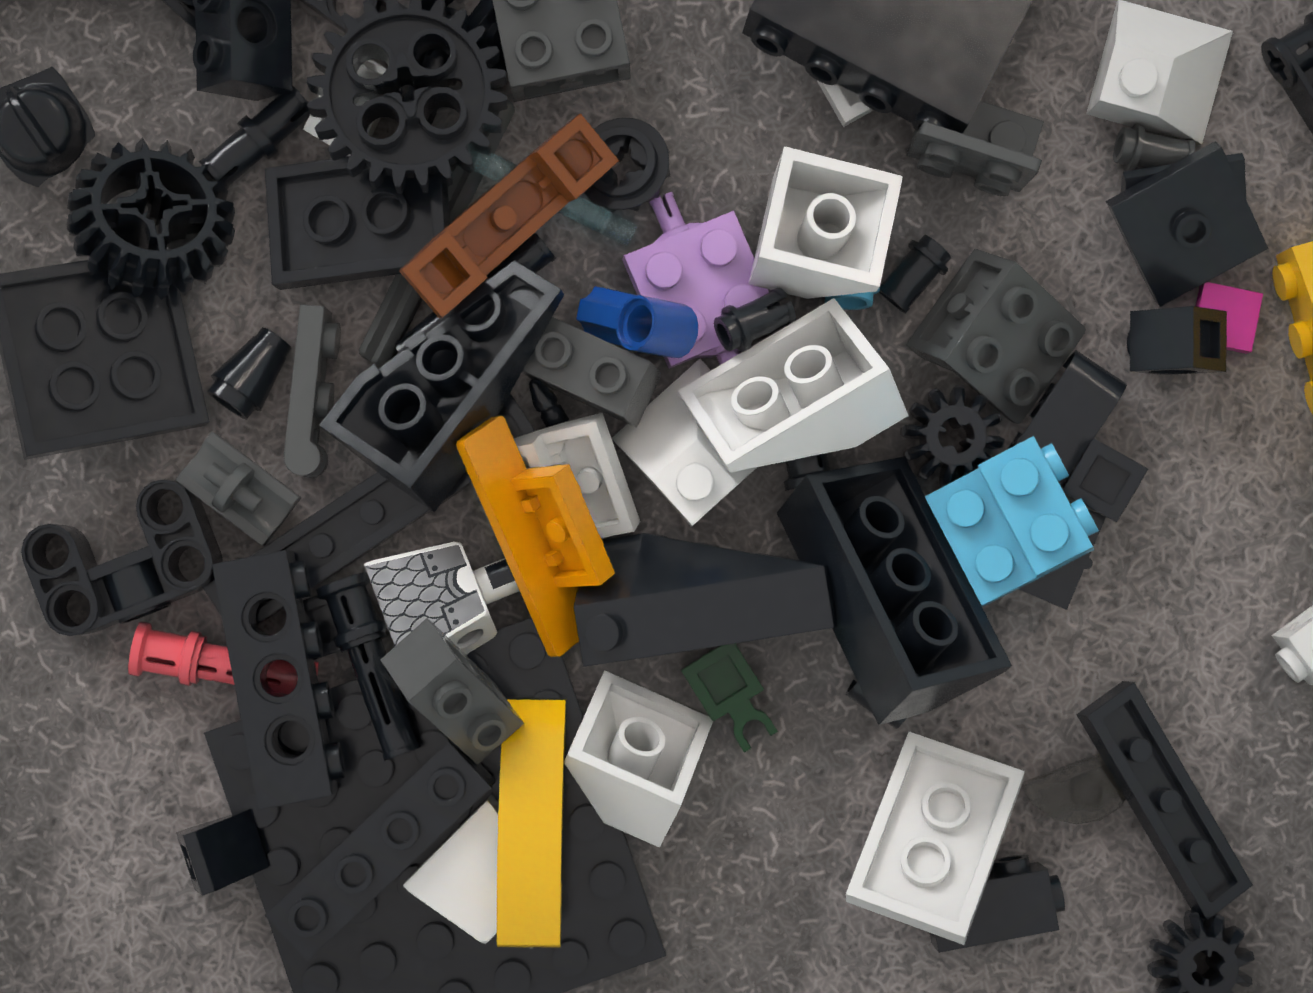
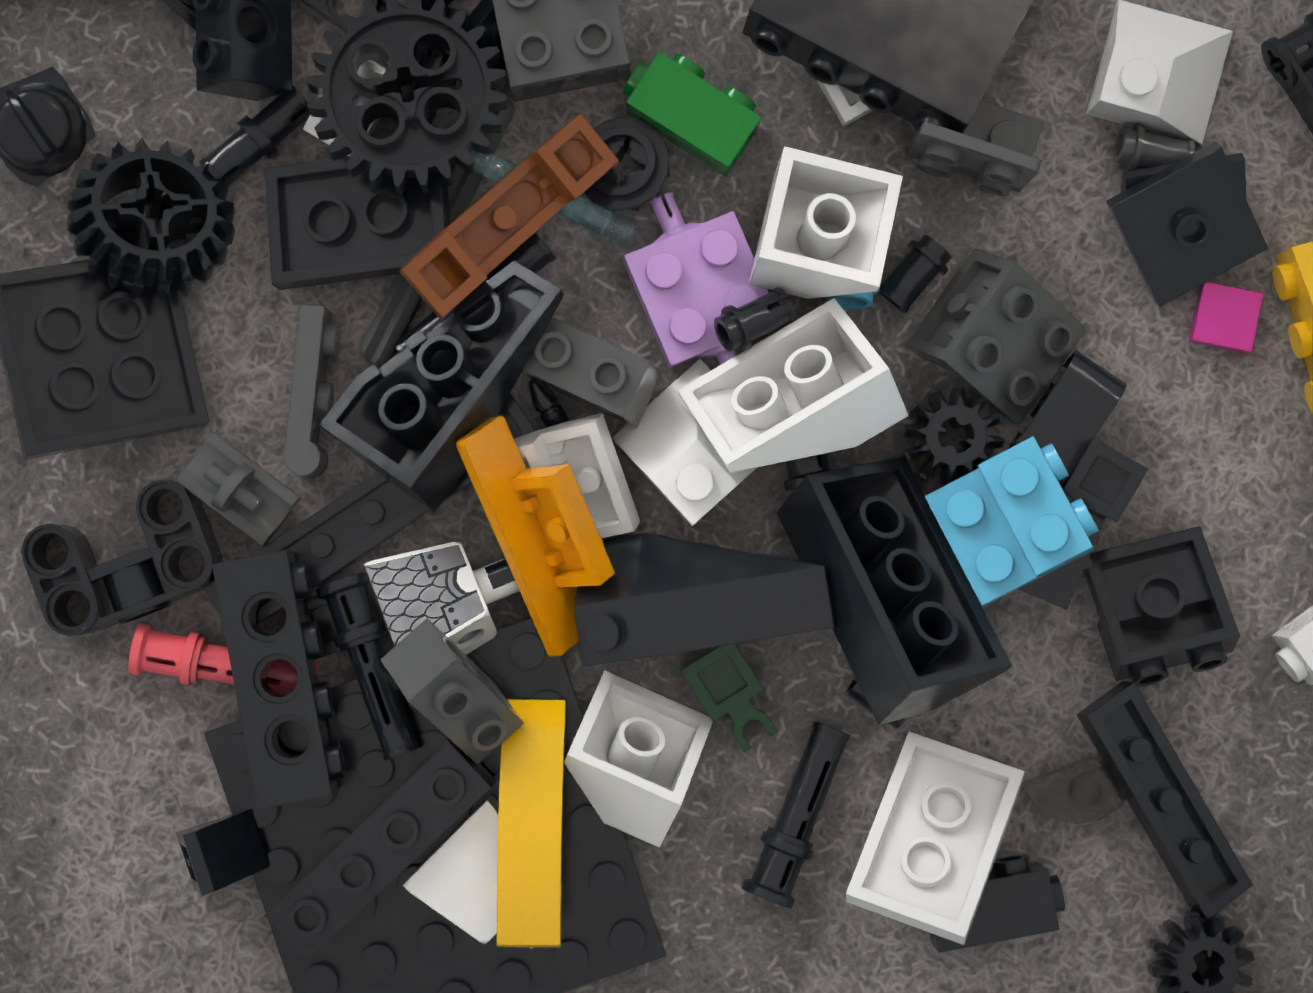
black cone [207,327,292,420] -> none
blue piece [576,286,699,358] -> none
black brick [1127,306,1227,375] -> none
none -> green brick [623,52,761,177]
none -> black pin [741,721,851,909]
none -> black plate [1084,526,1240,687]

